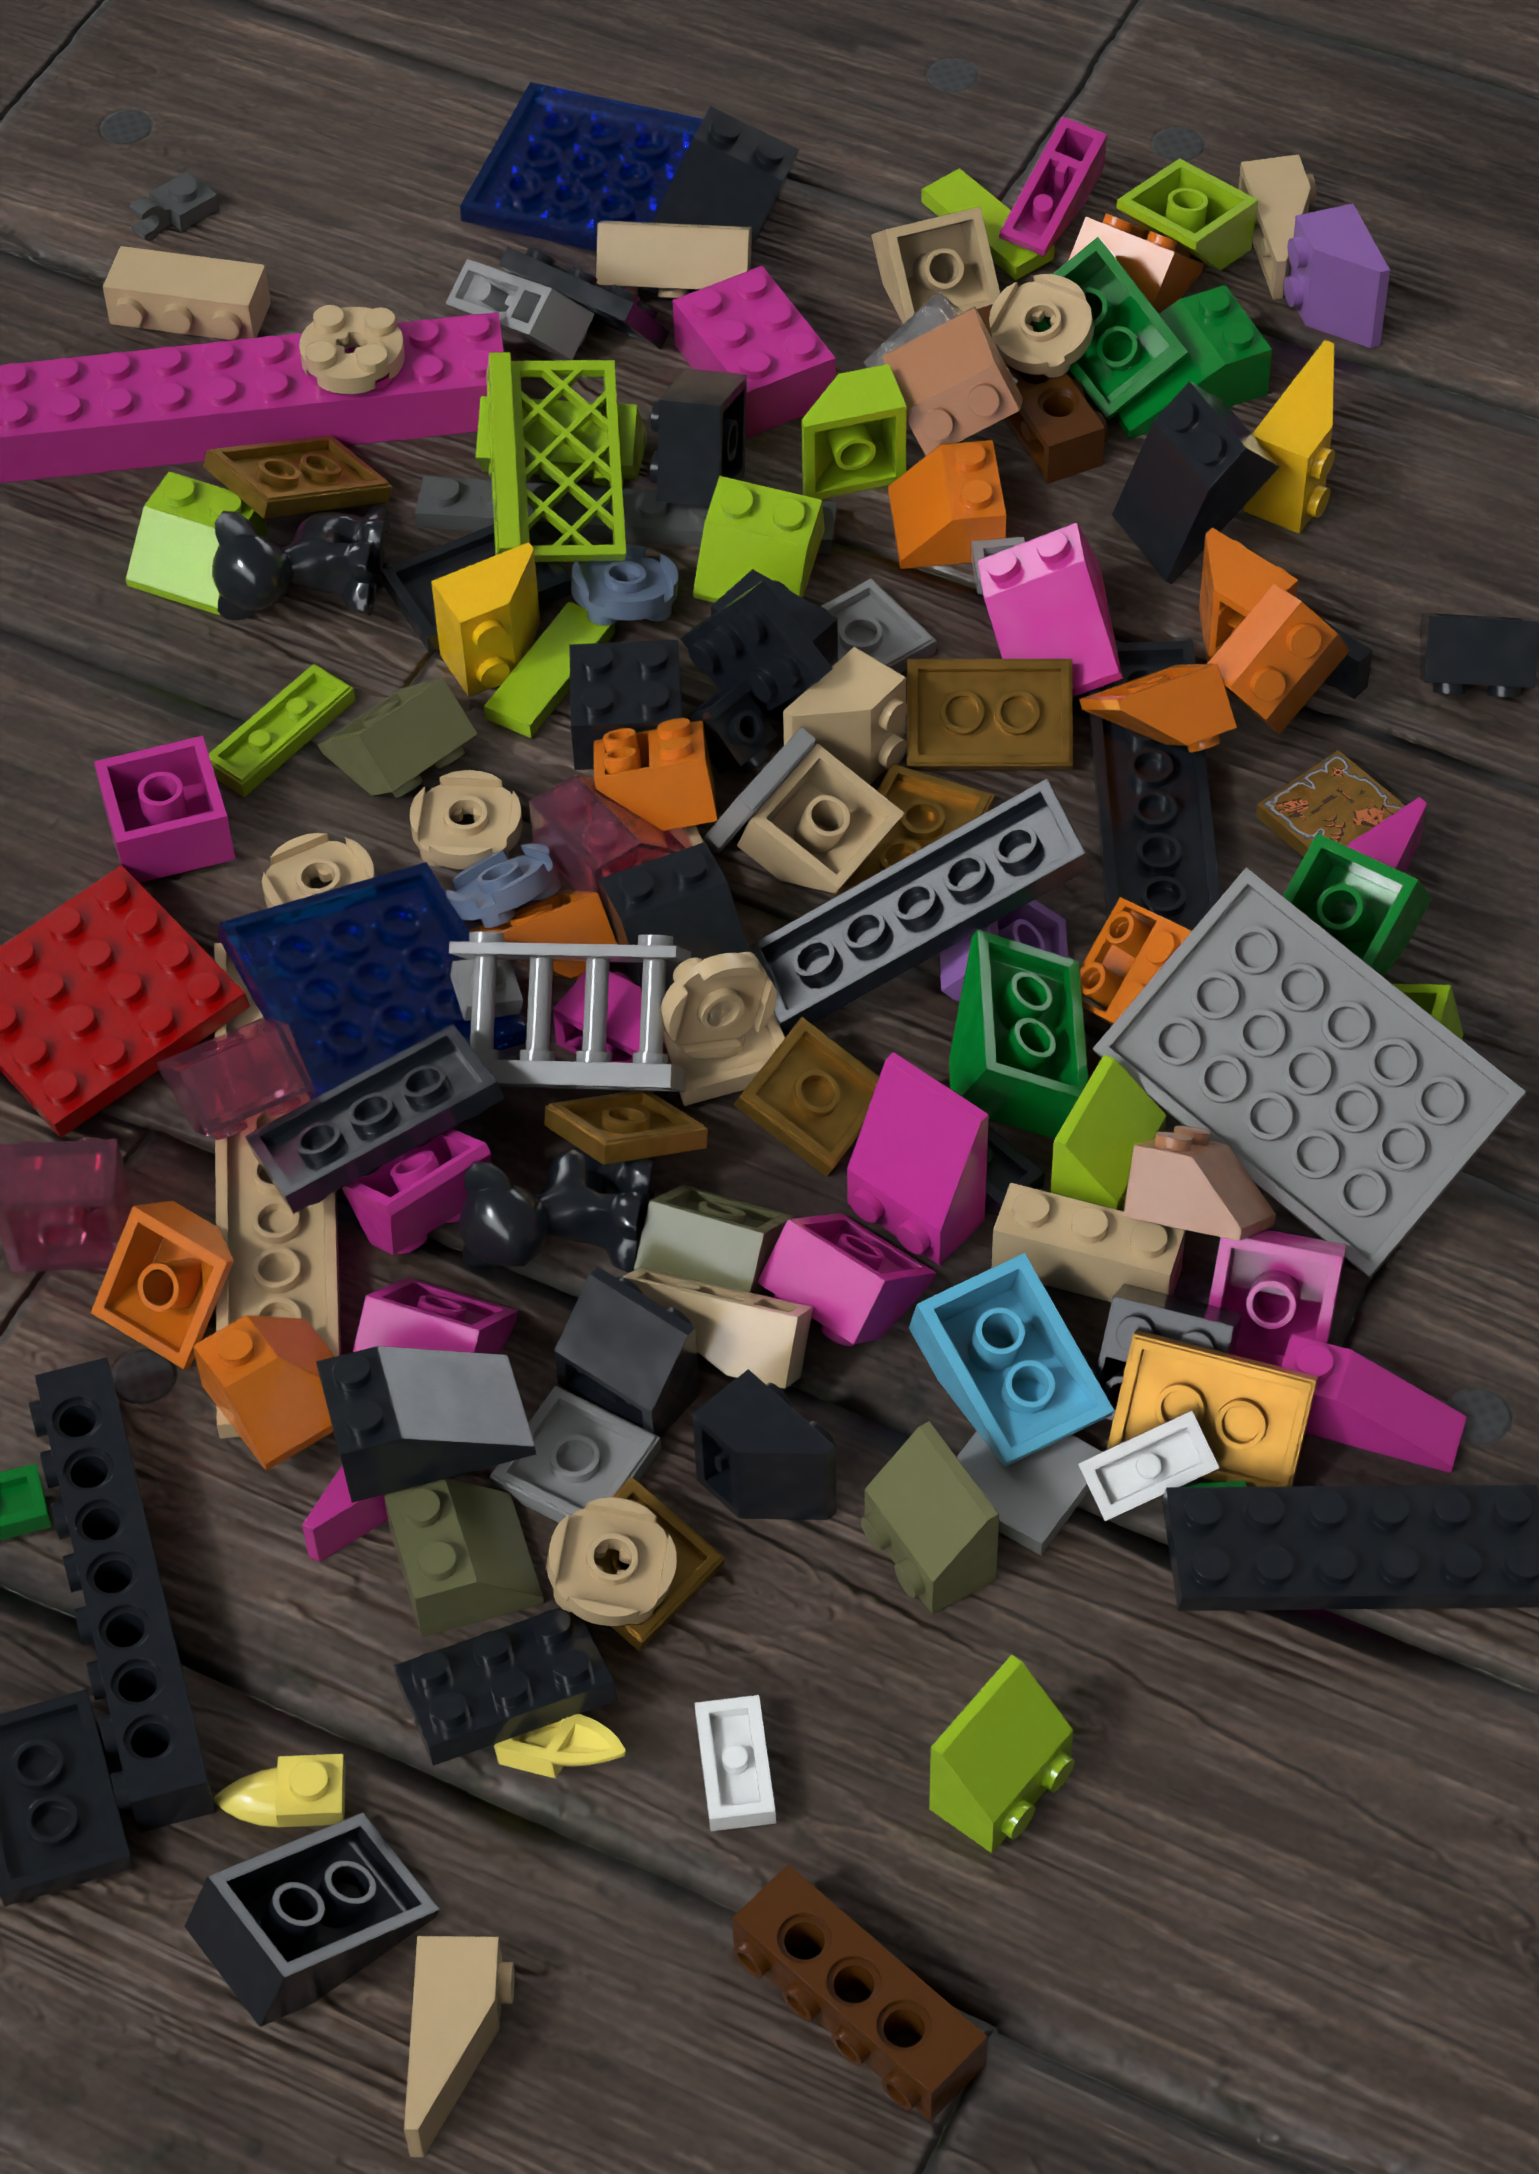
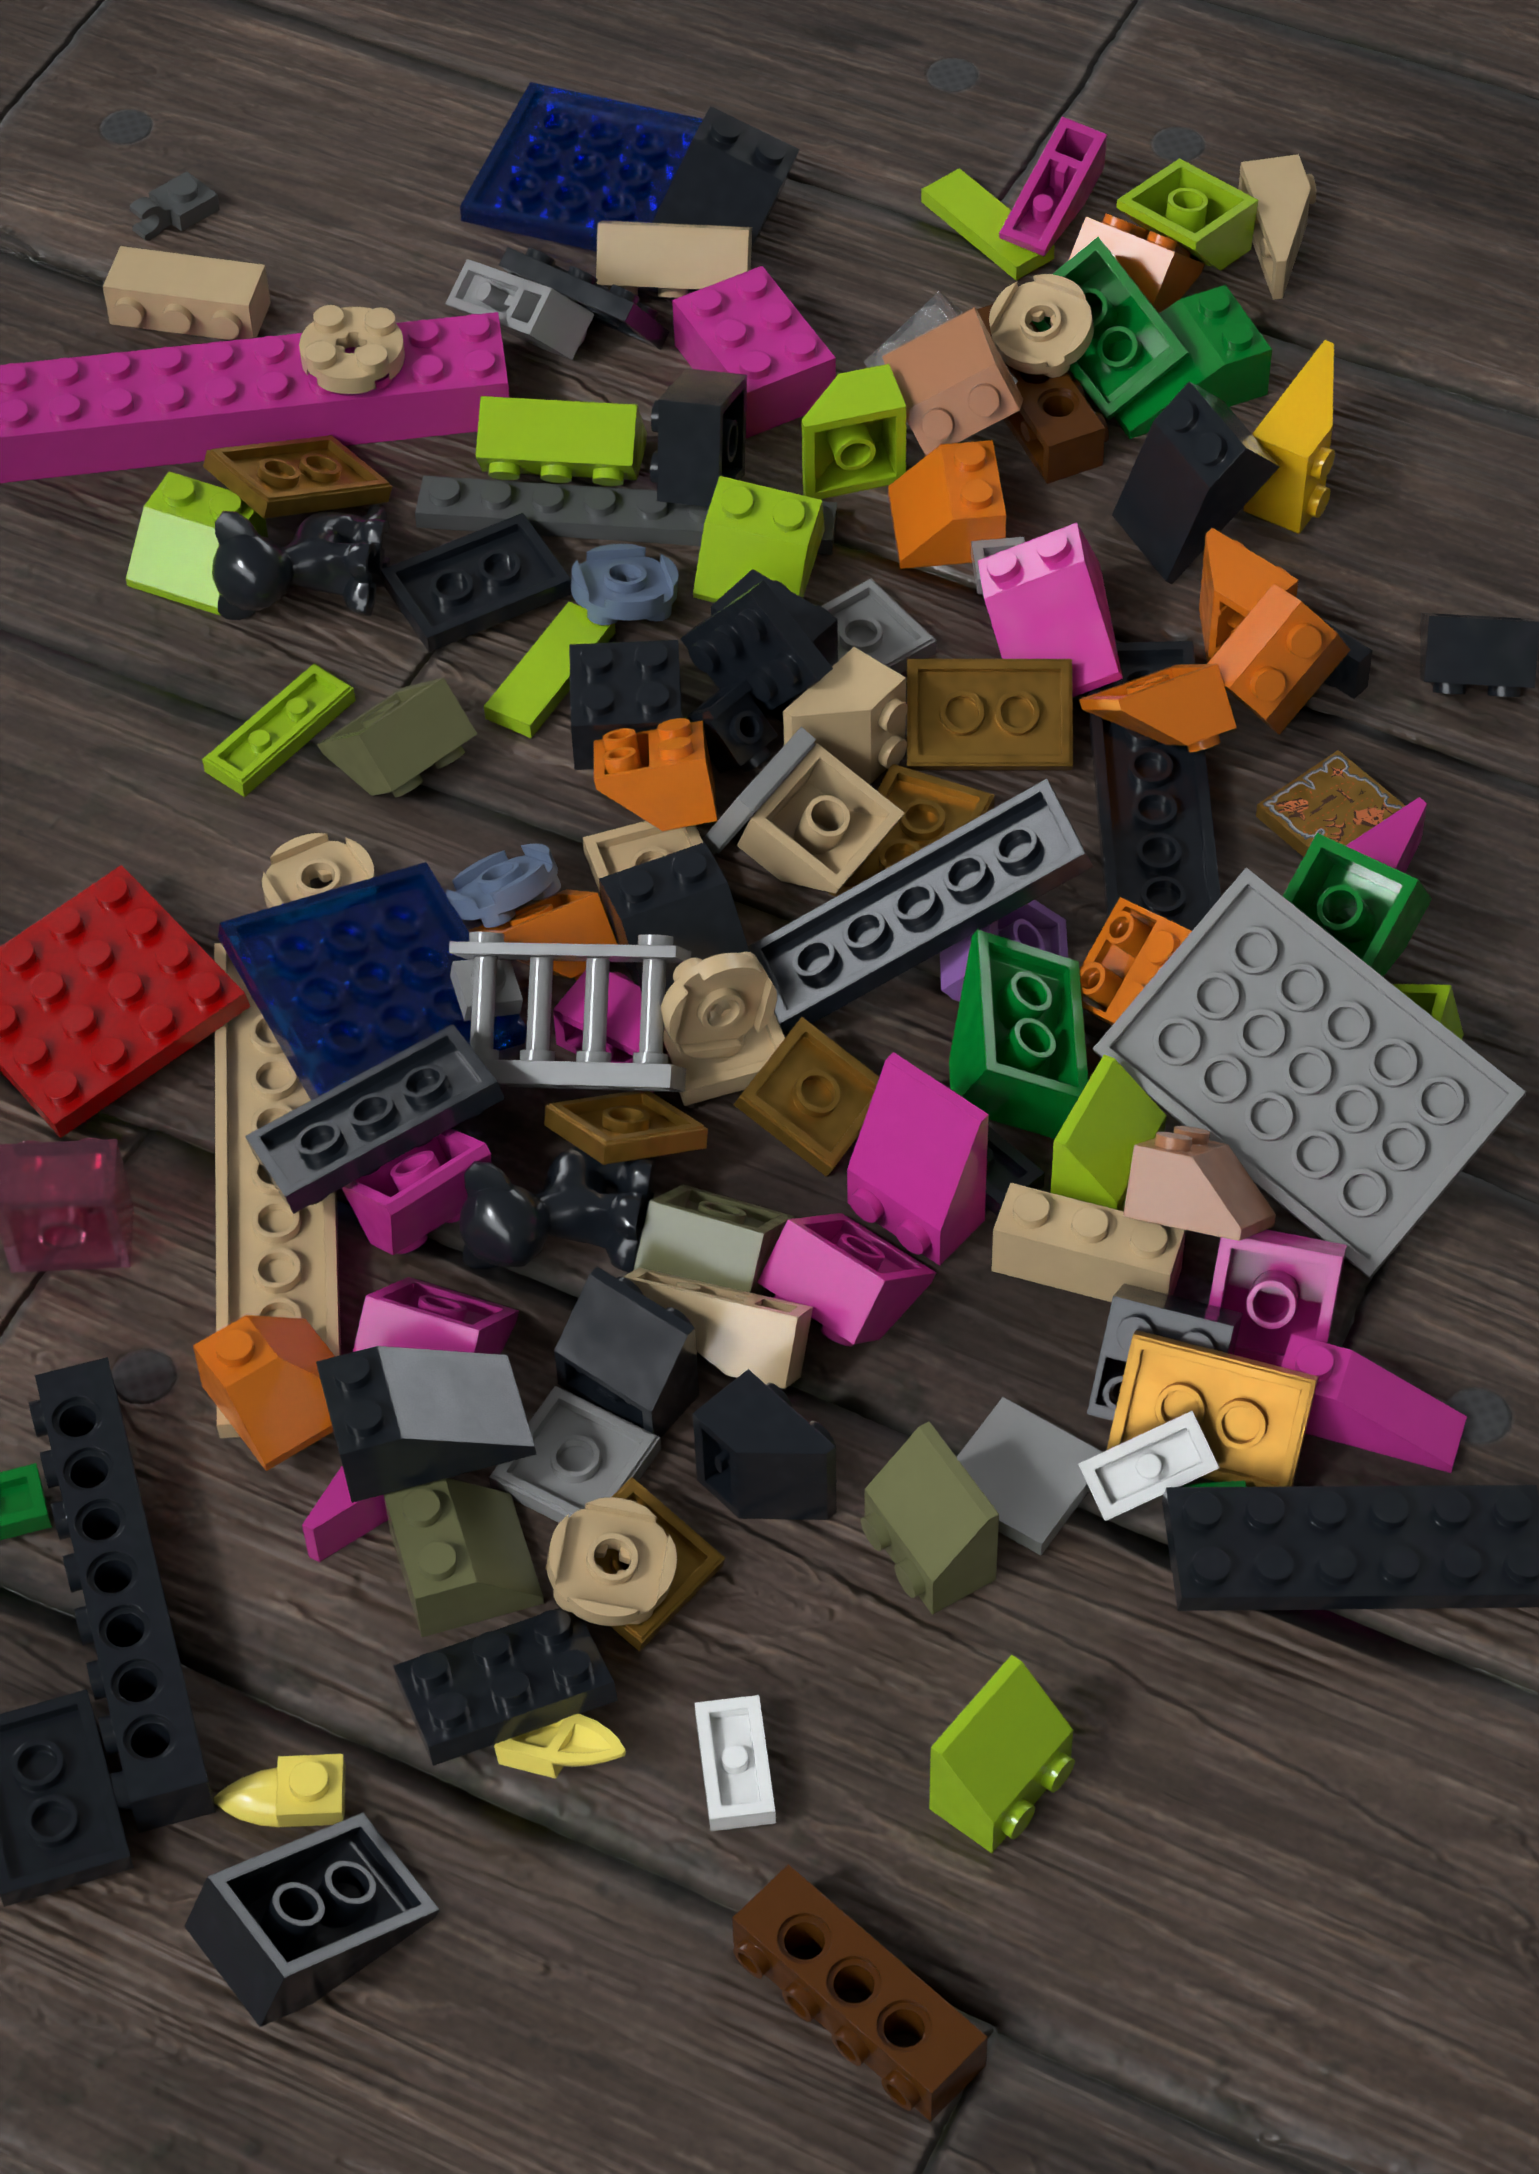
orange slope [90,1200,234,1370] -> none
dark pink brick [94,736,236,883] -> none
clear pink slope [157,1017,314,1140] -> none
tan slope [404,1936,514,2157] -> none
tan plate [410,770,523,869] -> none
yellow slope [431,542,541,697] -> none
lime fence [486,352,626,562] -> none
clear pink slope [529,775,686,900] -> none
tan slope [871,207,1000,330] -> none
medium azure slope [909,1253,1114,1467] -> none
medium lavender slope [1283,203,1390,348] -> none

